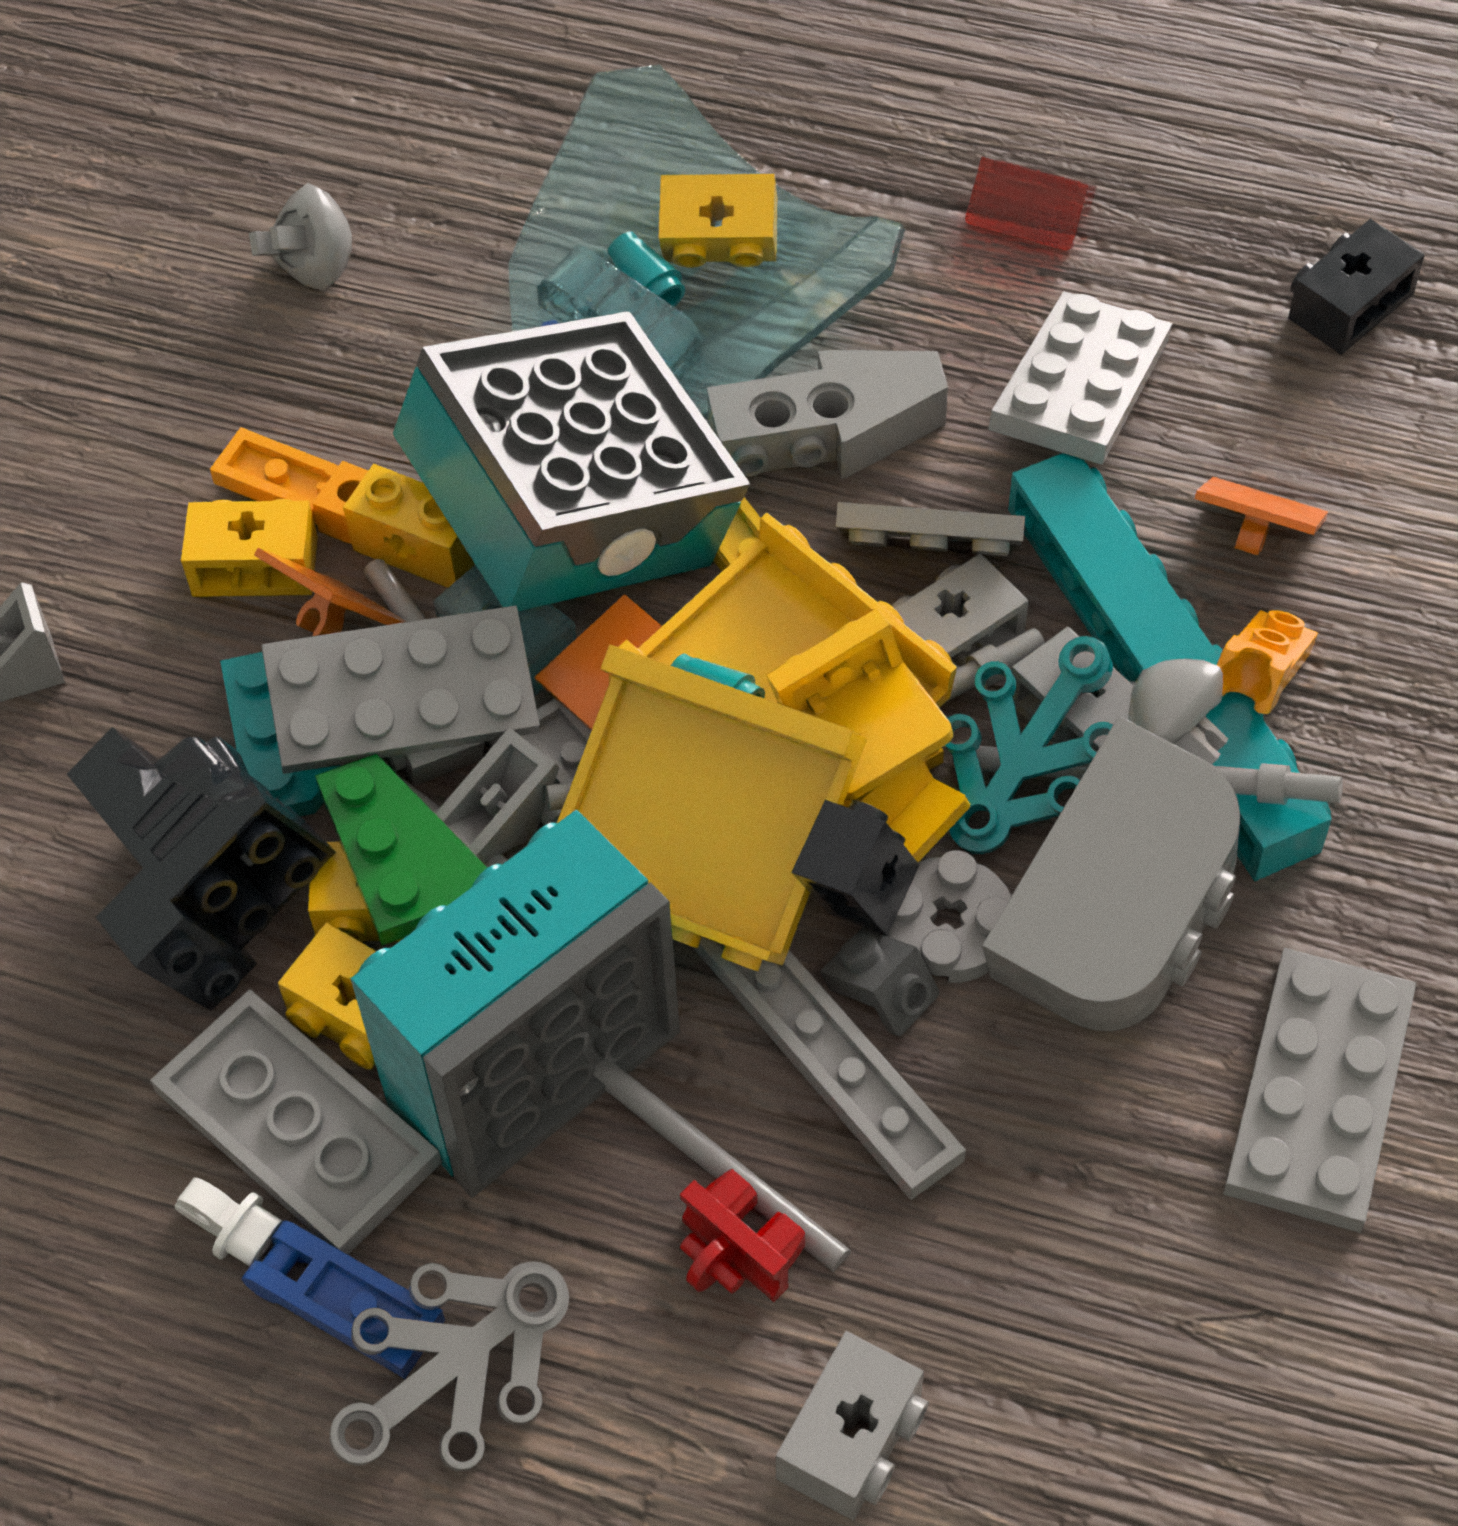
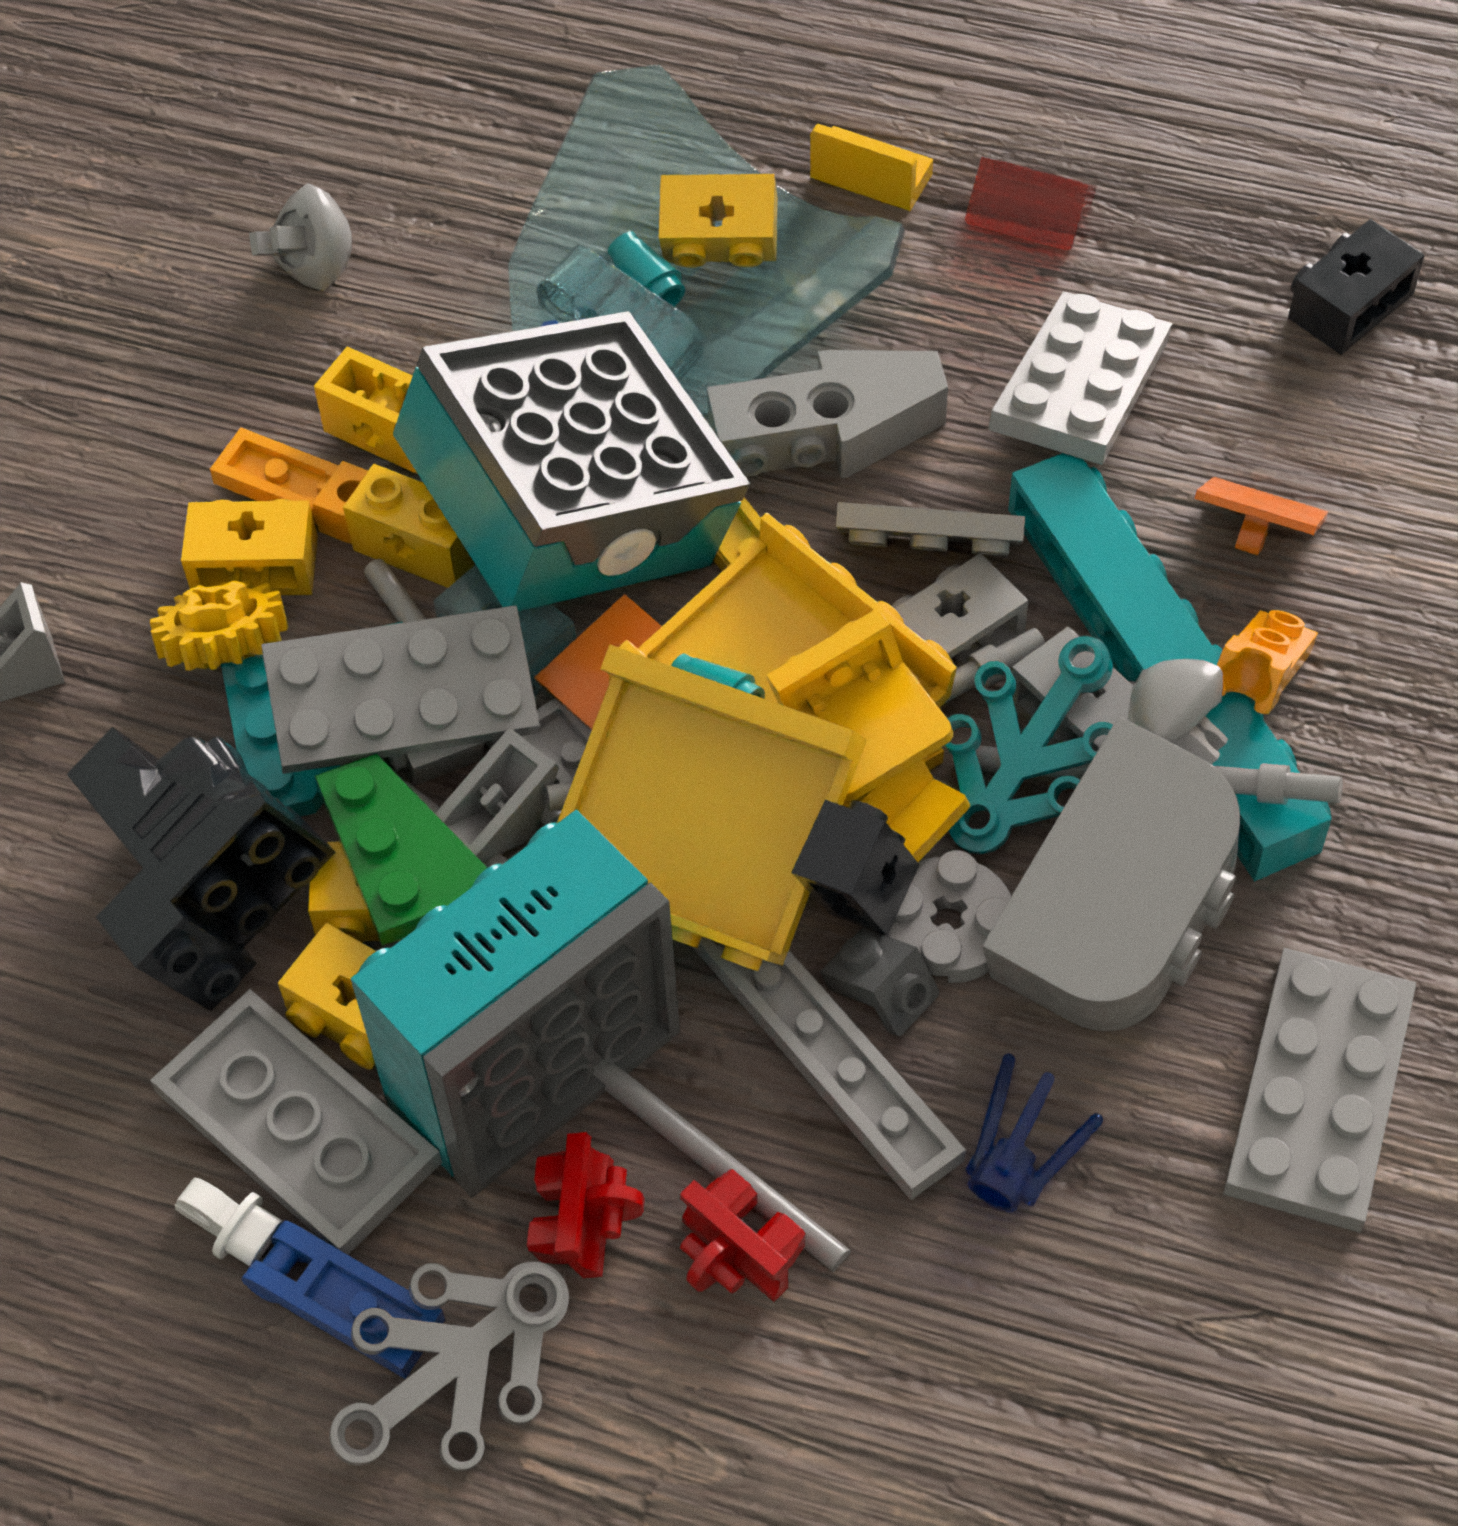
orange piece [254,547,407,636] -> none
light grey brick [776,1331,929,1521] -> none
none -> yellow gear [150,580,288,671]
none -> yellow brick [314,346,418,474]
none -> red hips [527,1132,645,1279]
none -> yellow panel [810,124,933,211]
none -> clear blue plant [965,1053,1103,1212]

